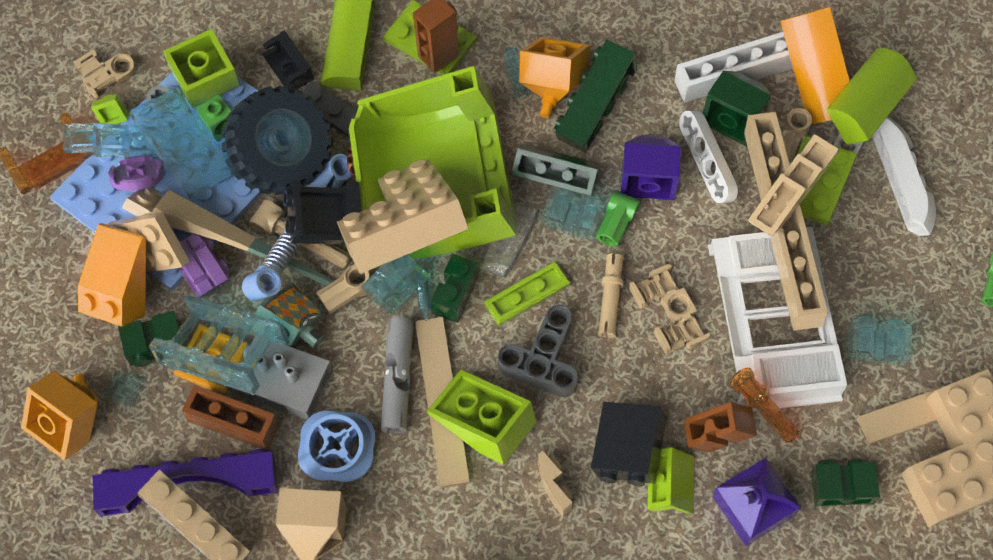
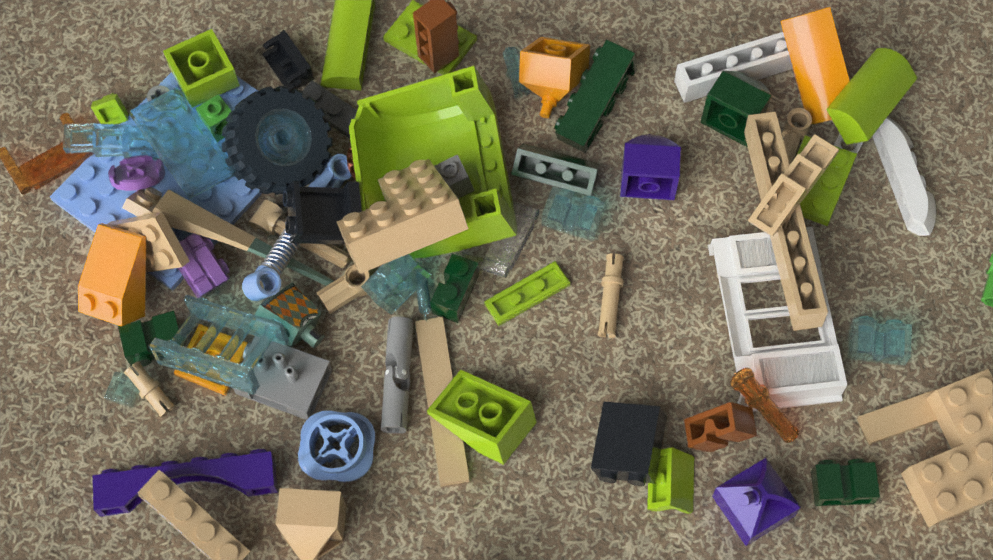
light orange piece [21,371,98,461] -> none
tan piece [73,50,136,98] -> none
dark orange brick [182,385,280,451] -> none
dark grey beam [498,304,578,398] -> none
tan slope [538,451,573,517] -> none
bright green piece [596,190,641,247] -> none
tan piece [629,264,710,355] -> none
white beam [679,111,738,203] -> none
none -> tan pin [124,361,176,417]
none -> light grey brick [434,155,475,199]

